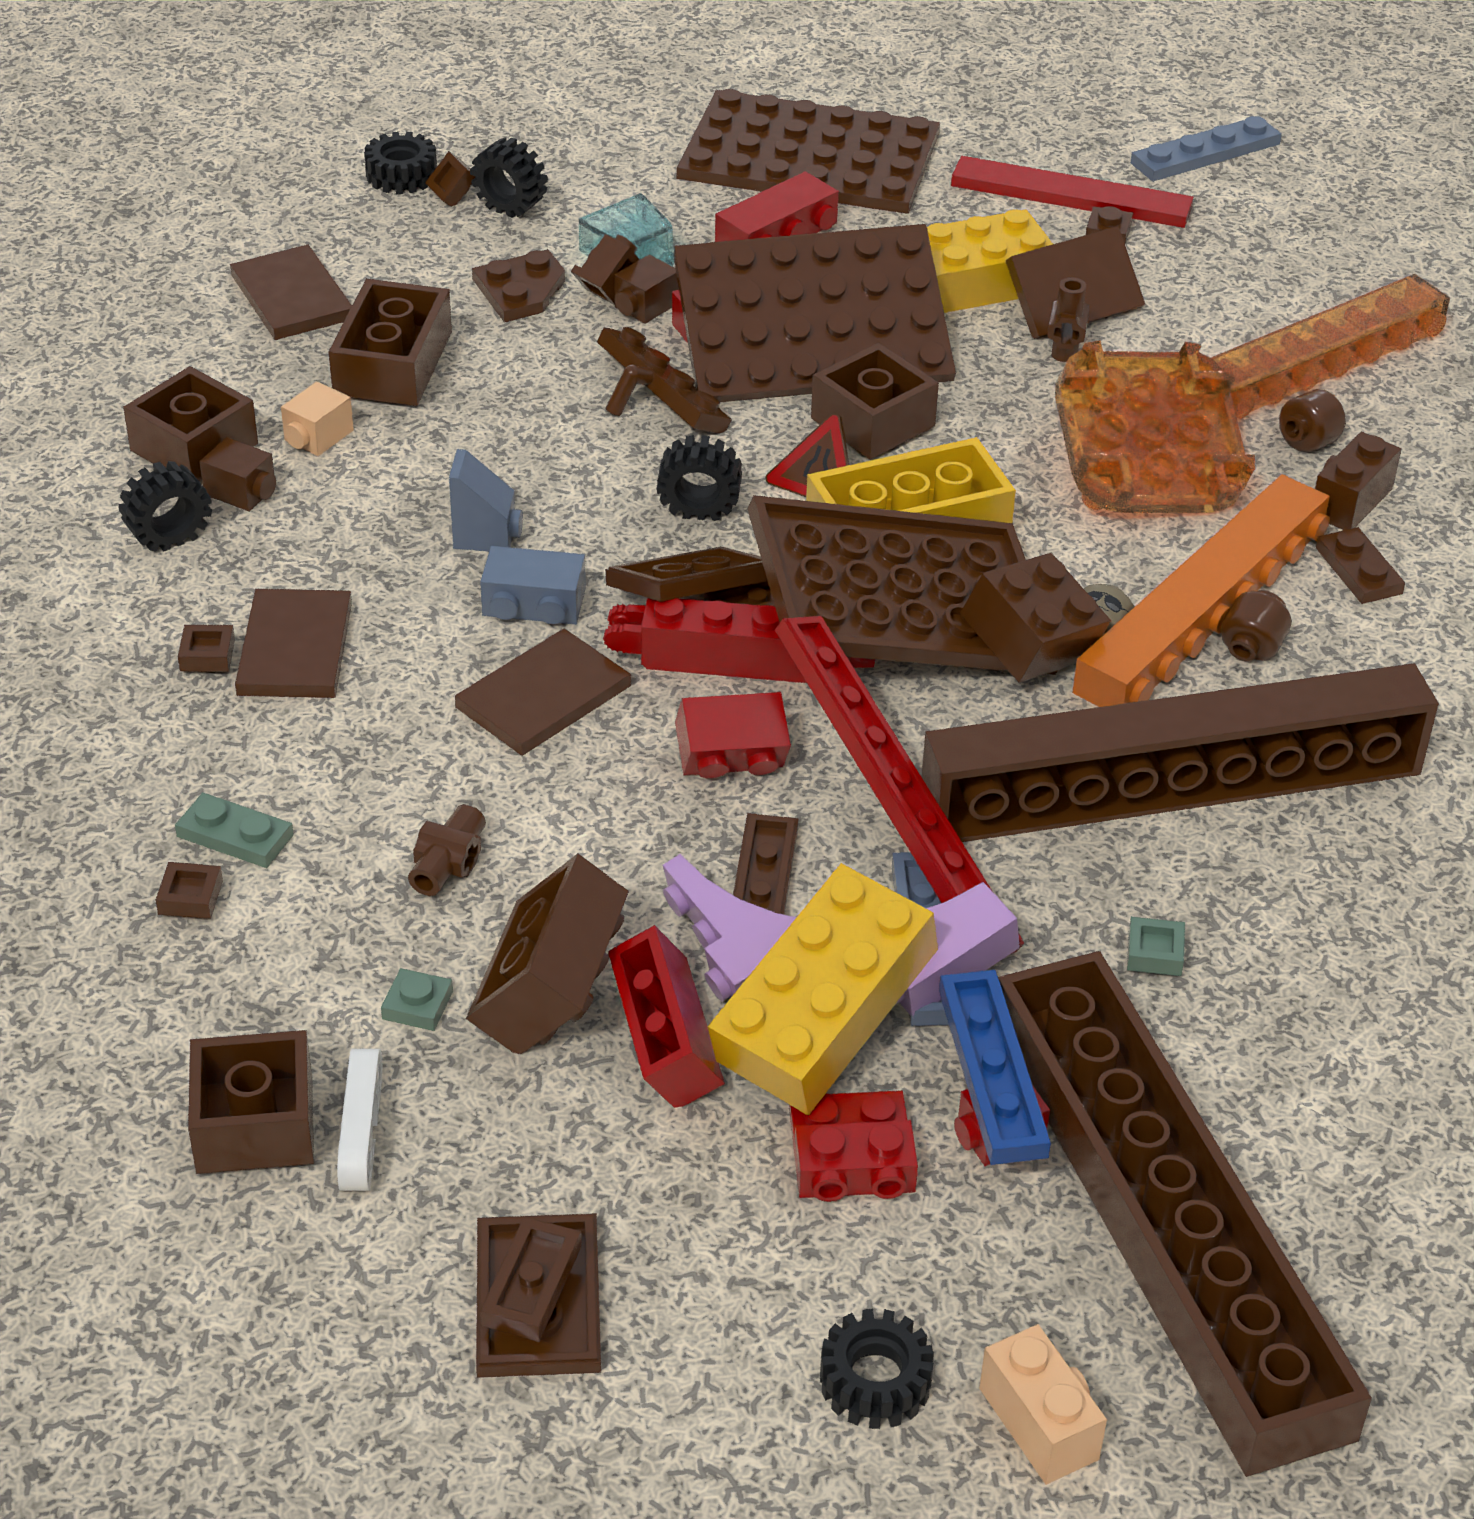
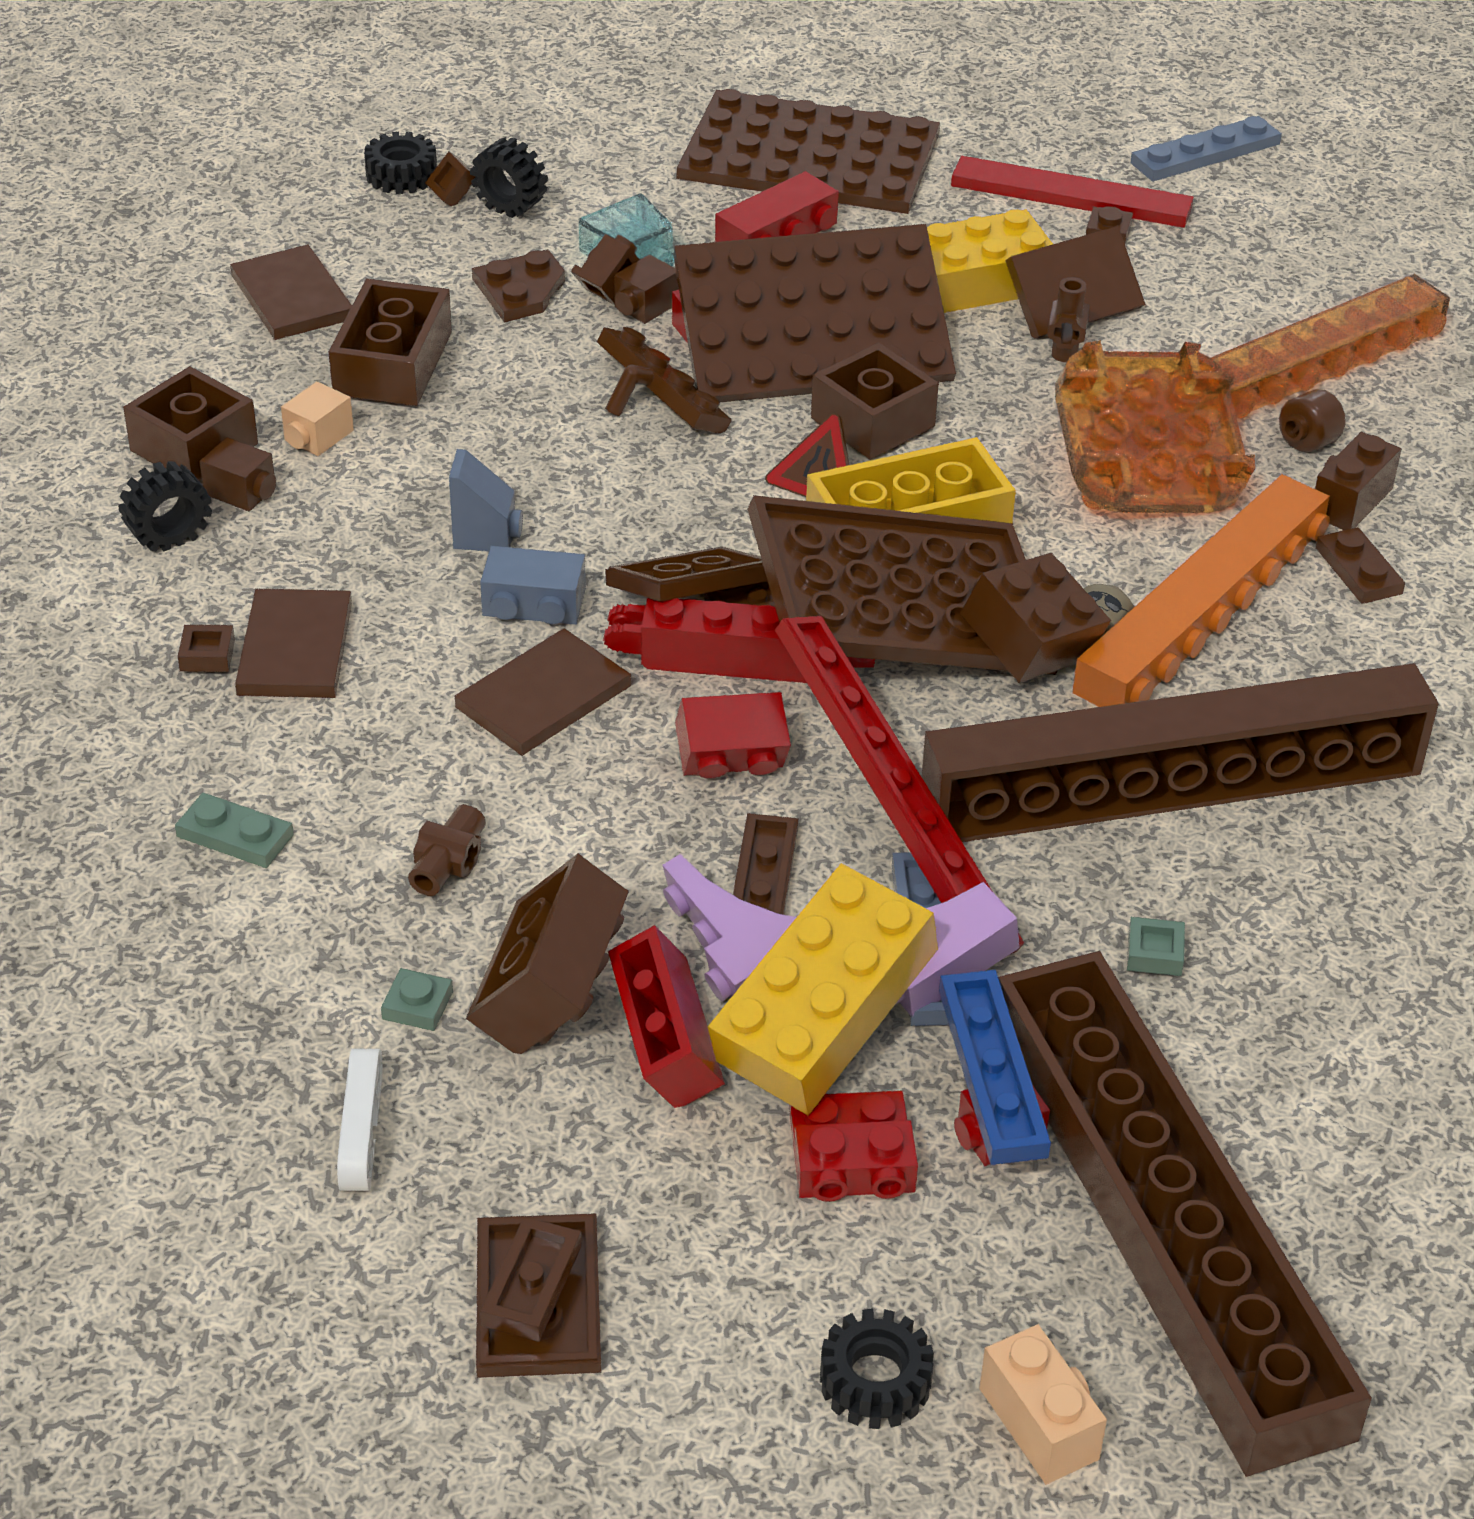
reddish brown plate [155,862,223,919] -> none
reddish brown brick [188,1030,314,1174] -> none
black tyre [656,435,743,521] -> none
reddish brown head [1220,590,1292,662] -> none

